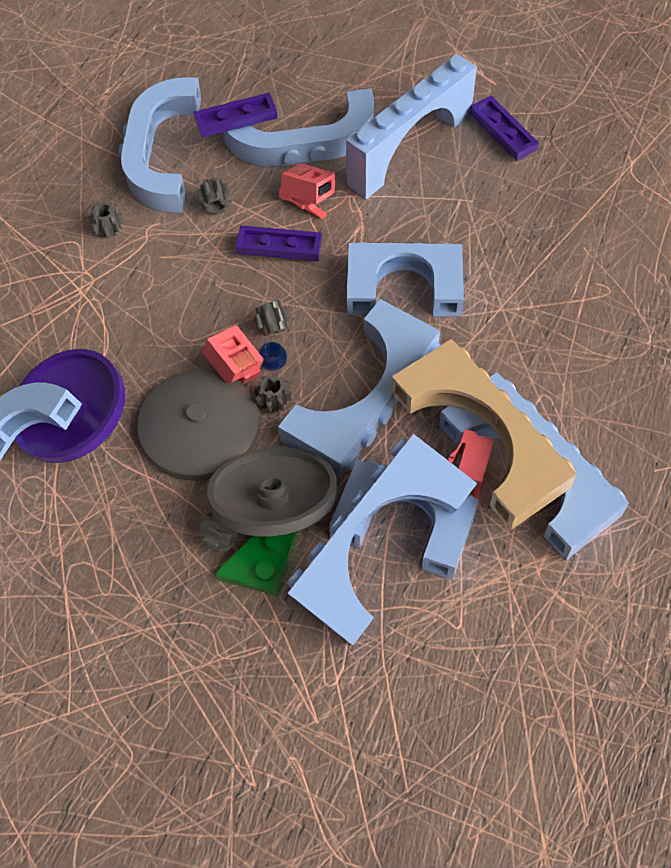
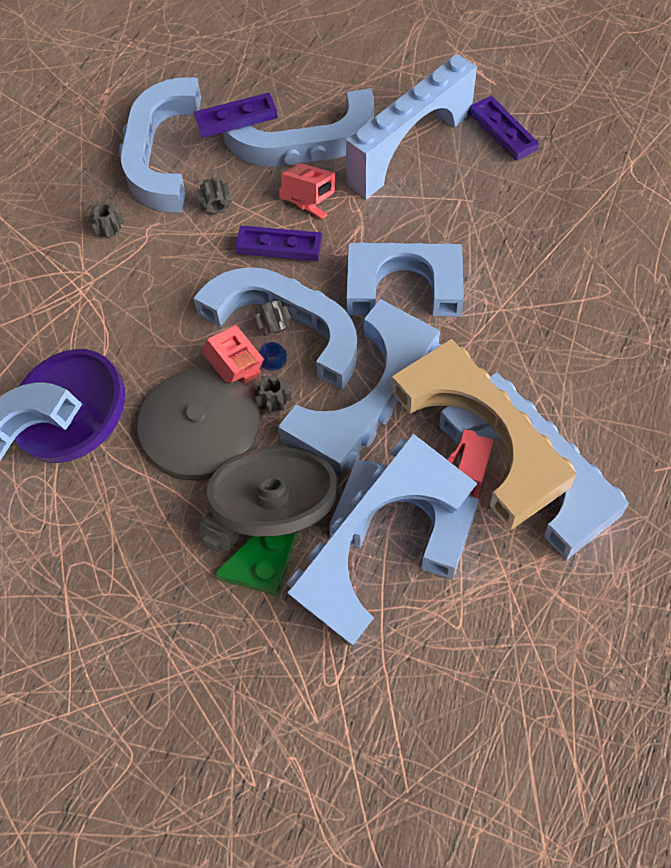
none -> light blue arch [193,268,357,390]

